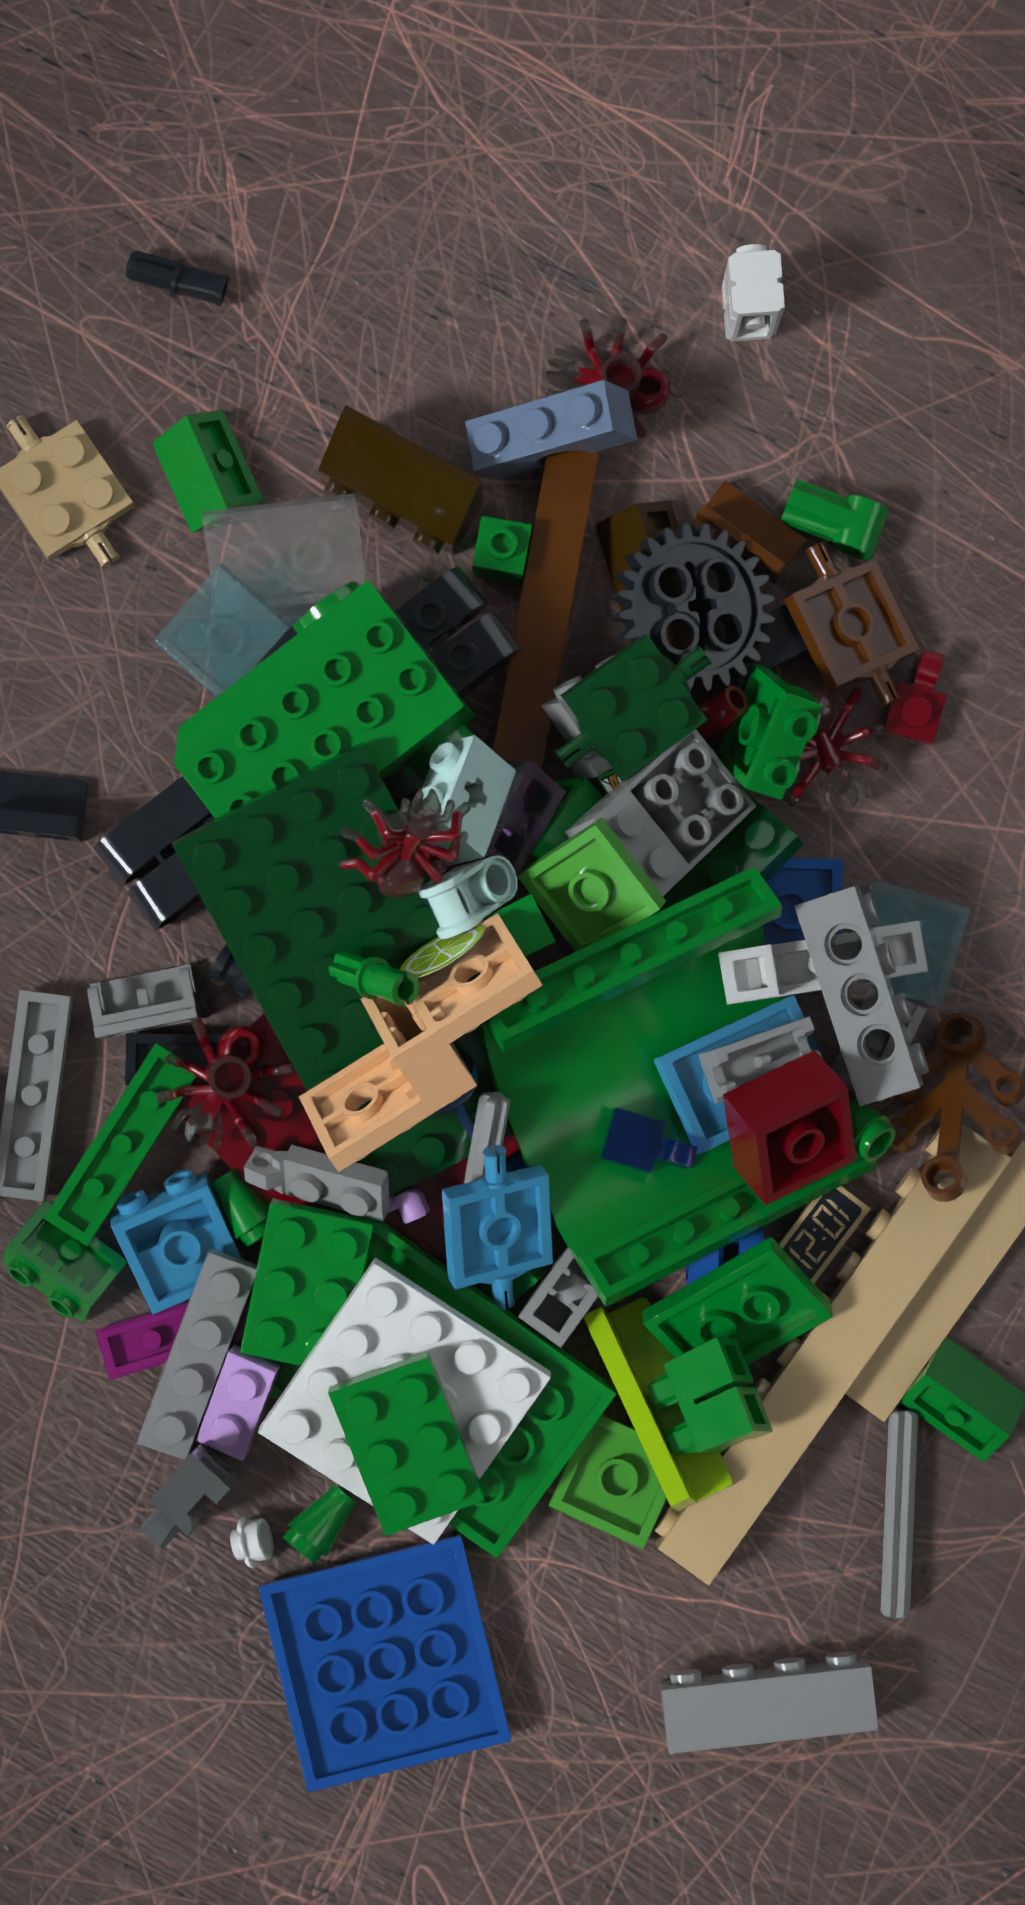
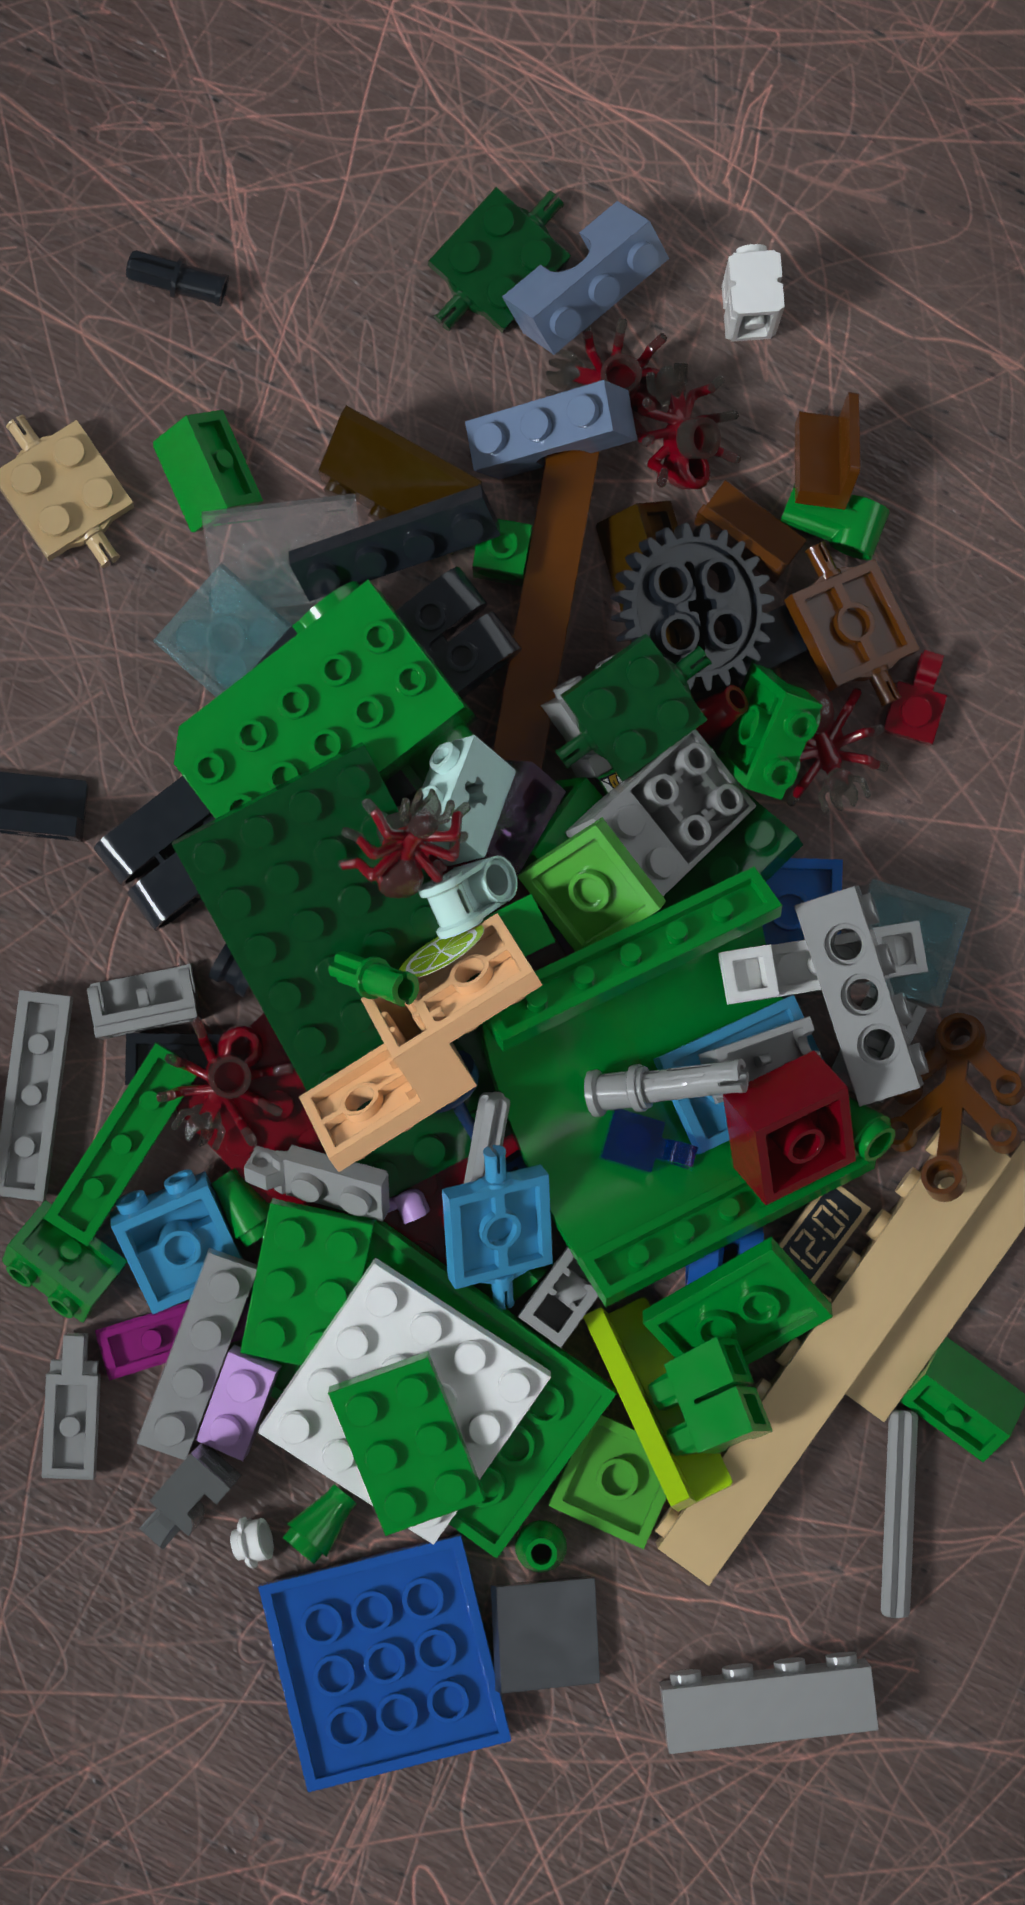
none -> light grey hinge [41,1333,101,1480]
none -> black plate [288,485,501,602]
none -> dark green plate [428,187,571,333]
none -> black tile [491,1576,600,1694]
none -> sand blue arch [502,201,669,355]
none -> green cone [515,1520,567,1573]
none -> light grey pin [584,1058,749,1117]
none -> animal [637,363,741,489]
none -> reddish brown panel [795,392,860,510]

